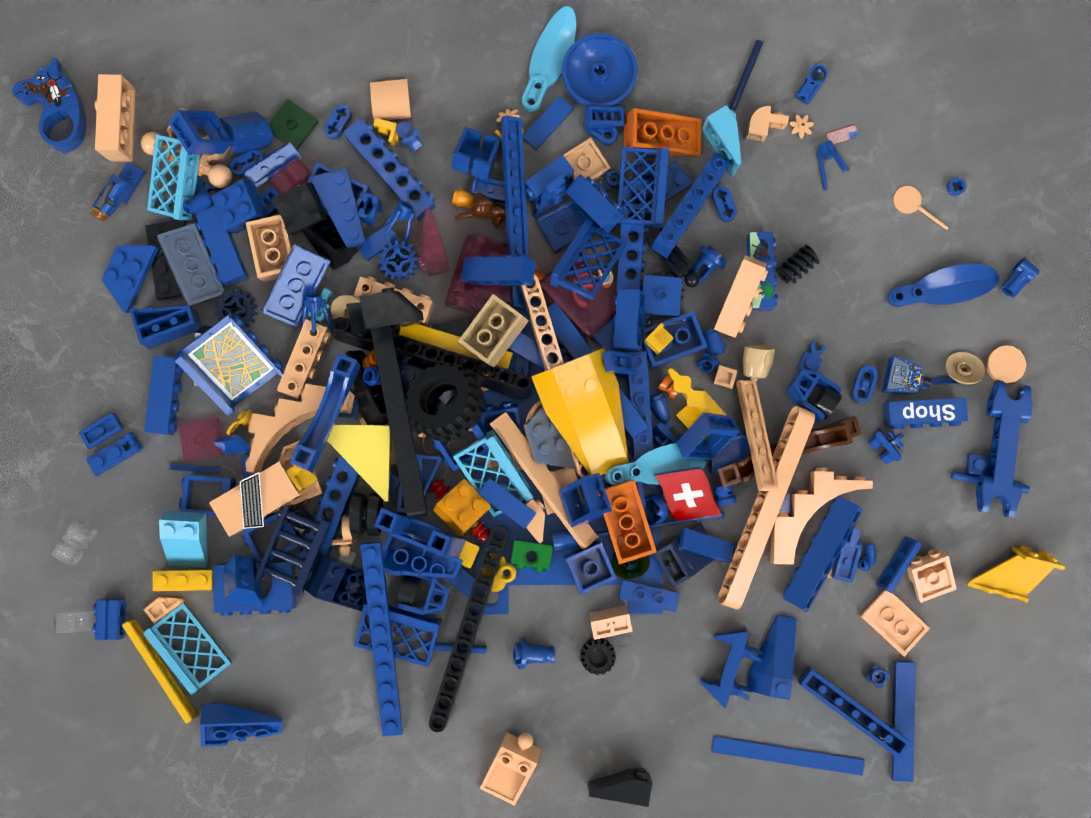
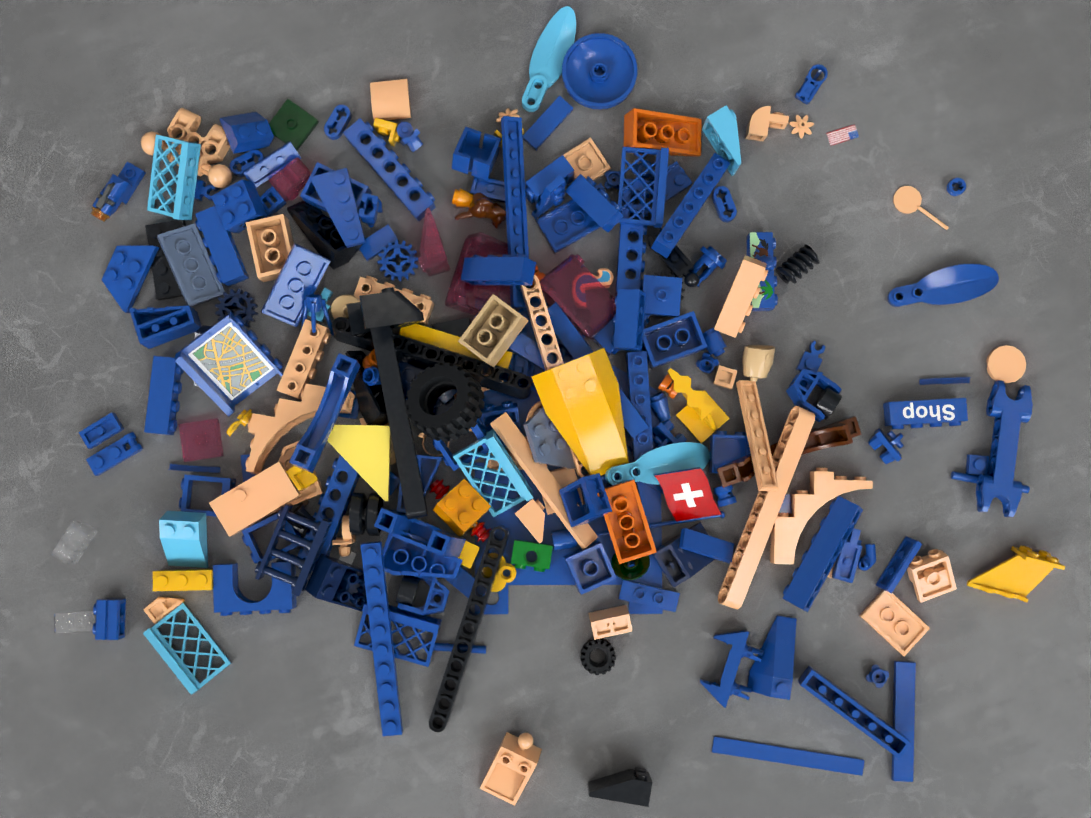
blue animal [12,58,86,152] -> none
light nougat brick [95,74,136,162] -> none
yellow tile [122,619,198,724] -> none
blue window [169,110,233,154] -> none
blue cone [183,192,213,215] -> none
blue wedge [200,703,282,747] -> none
blue tile [214,434,250,455] -> none
blue slope [224,554,263,608] -> none
sticker [240,472,264,529] -> none
black brick [272,182,327,235] -> none
blue plant [382,201,415,247] -> none
blue tile [478,478,537,529] -> none
blue piece [513,638,555,670] -> none
blue fence [550,219,627,300] -> none
blue plate [583,114,618,145] -> none
blue slope [584,106,625,129] -> none
blue plate [603,351,636,375] -> none
blue hair [643,494,668,526] -> none
yellow panel [644,323,673,355] -> none
blue window [676,413,740,460] -> none
dark blue bar [729,40,763,111] -> none
blue plant [816,140,850,191] -> none
blue plate [851,366,878,403] -> none
torso [881,355,931,395] -> none
tan dish [945,352,985,384] -> none
blue piece [1001,258,1040,297] -> none

